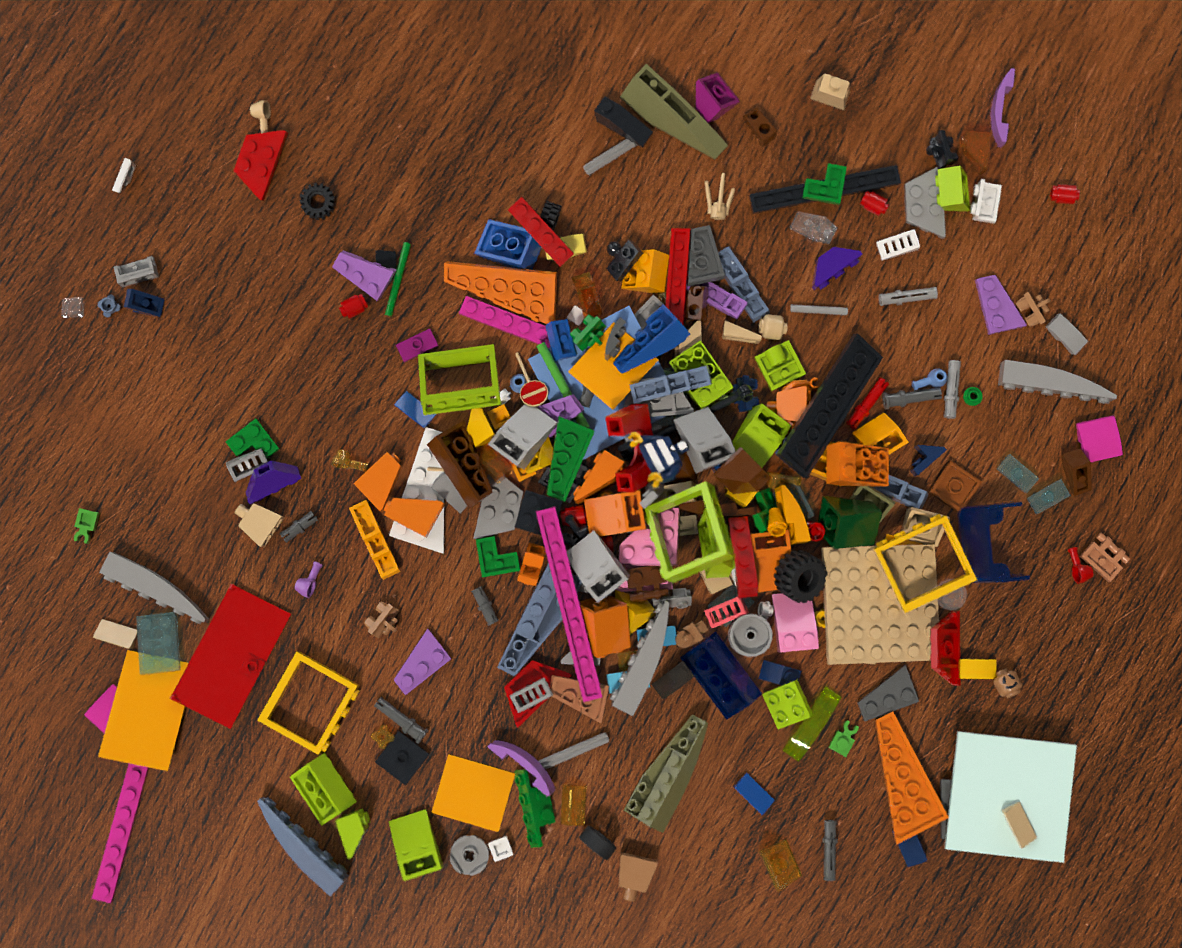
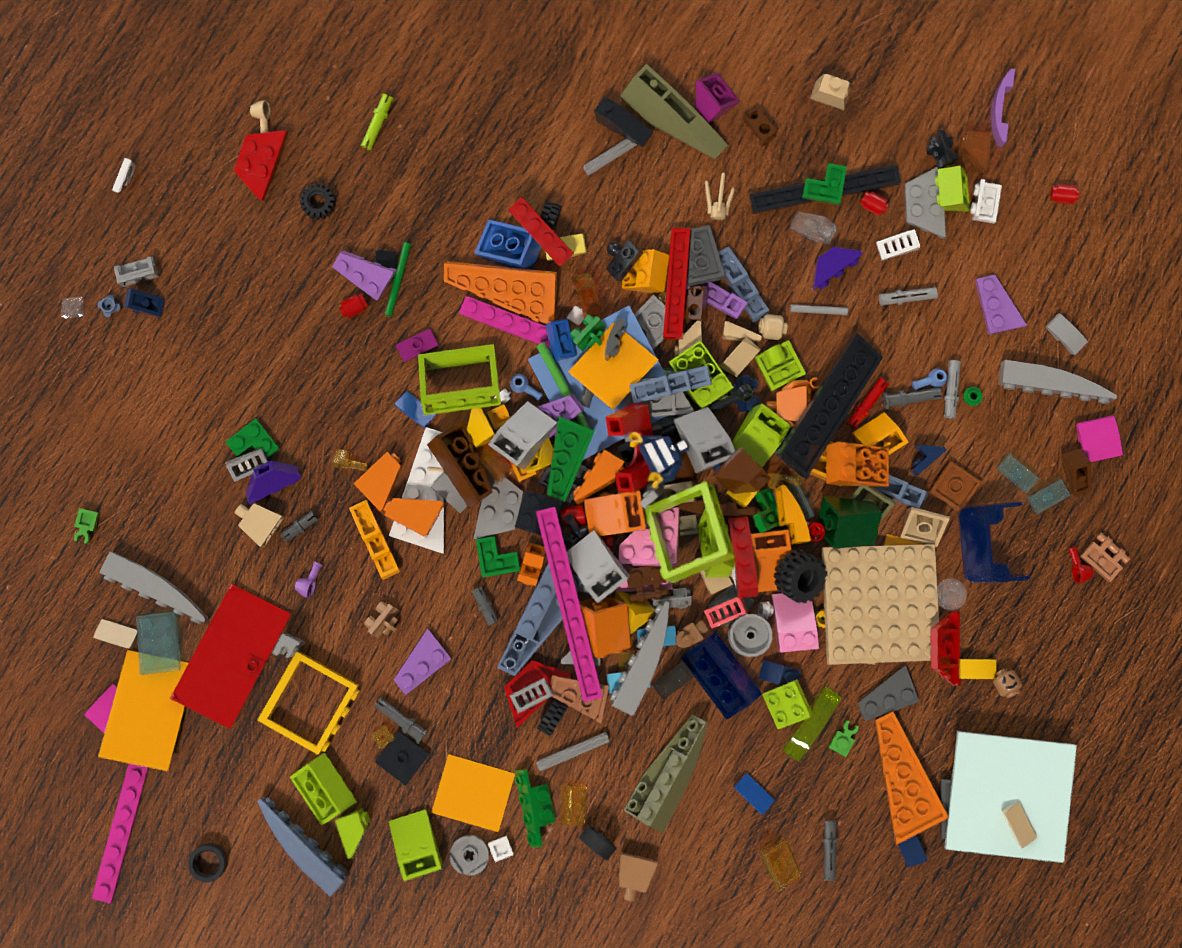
medium lavender slope [488,740,556,797] -> none
piece [515,353,548,407] -> none
blue wedge [613,304,690,374] -> none
light orange cone [768,508,787,537] -> none
yellow window [873,514,977,613] -> none
medium nougat hips [1016,292,1051,327] -> none
none -> black tyre [188,843,228,882]
none -> light grey hinge [273,634,306,658]
none -> lime pin [361,94,394,150]
none -> black tyre [537,698,568,736]
none -> tan slope [720,337,761,377]

